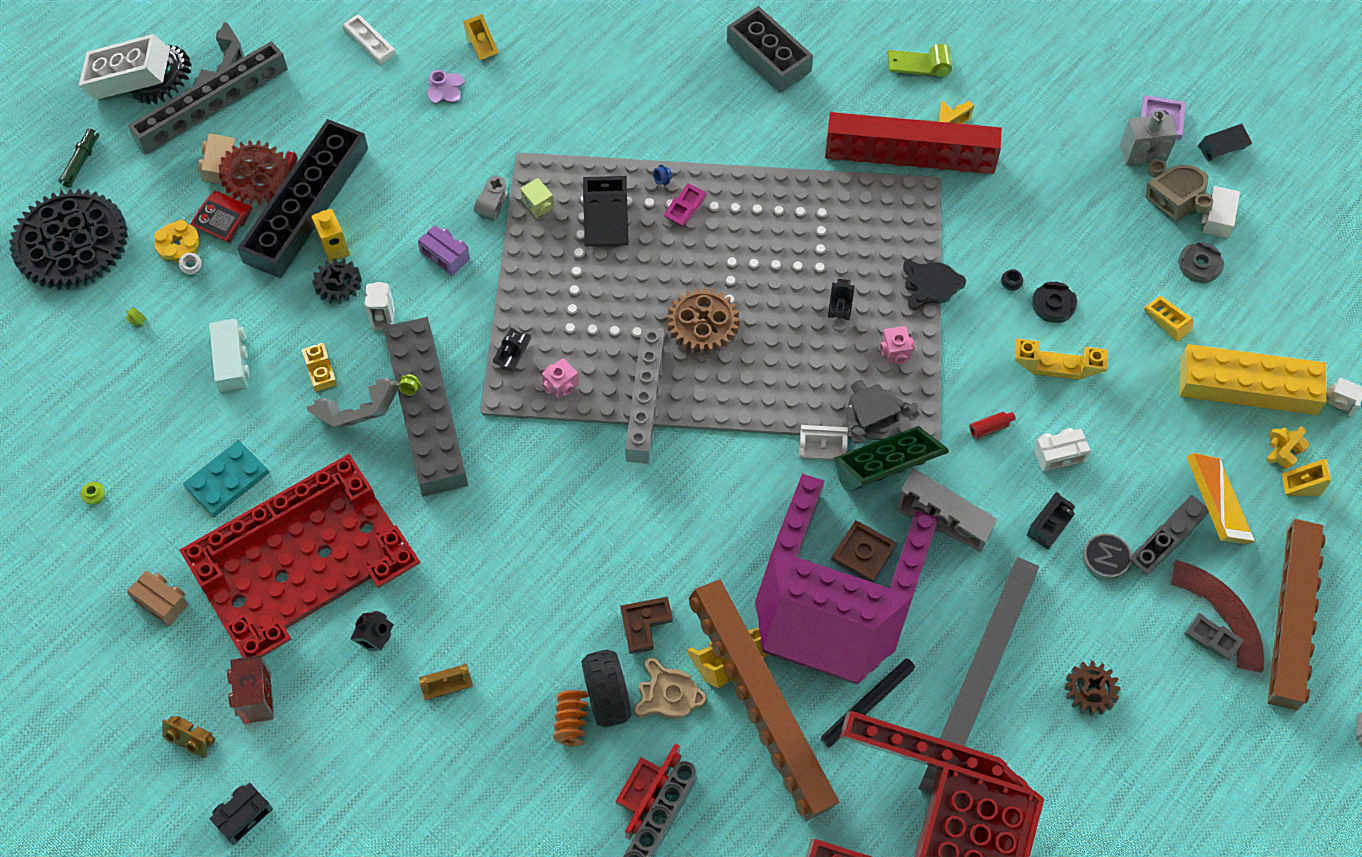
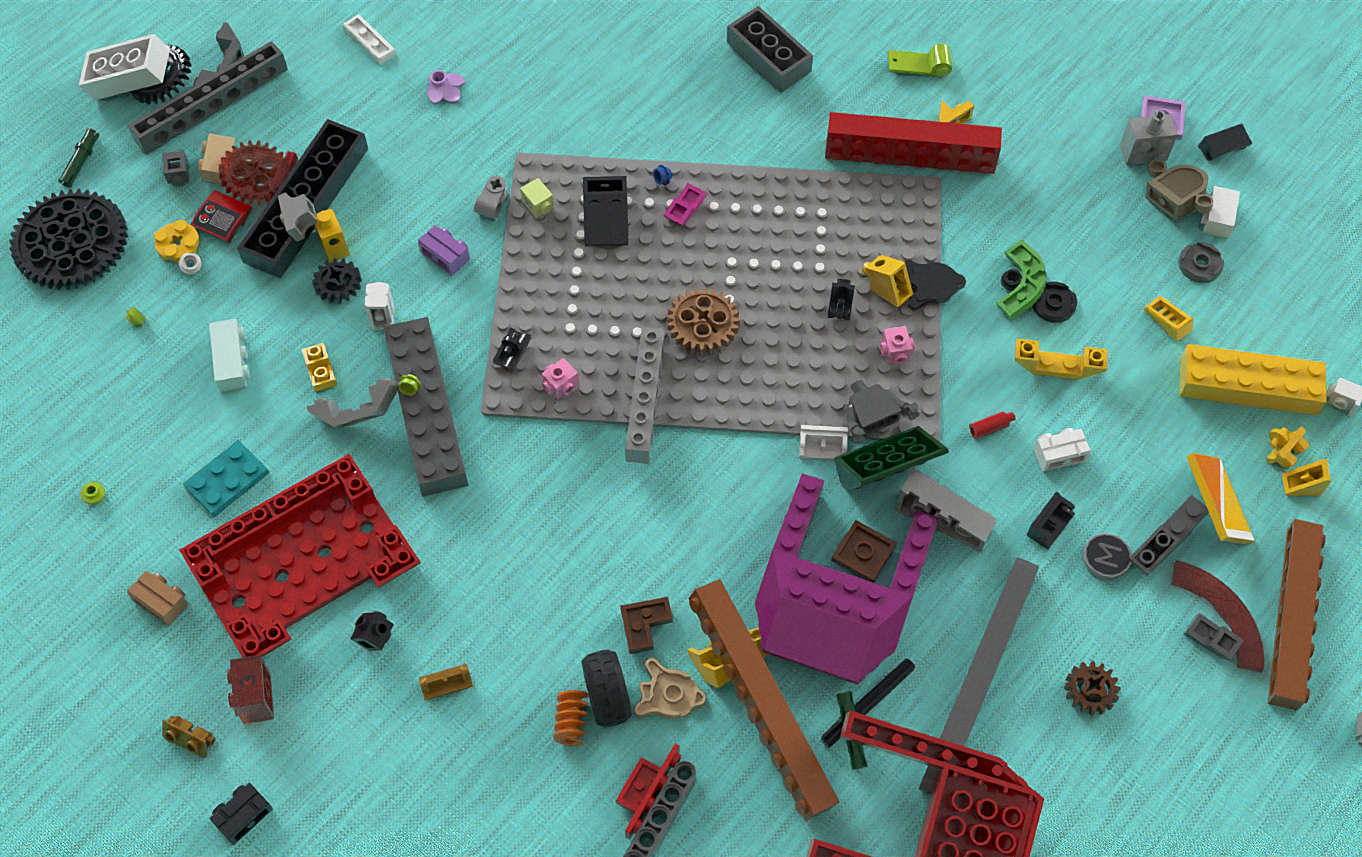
yellow slope [463,14,499,61] -> none
none -> dark grey brick [162,150,189,186]
none -> light grey brick [278,192,318,241]
none -> dark green pin [836,691,868,770]
none -> yellow torso [862,255,913,307]
none -> bright green plate [997,240,1047,321]

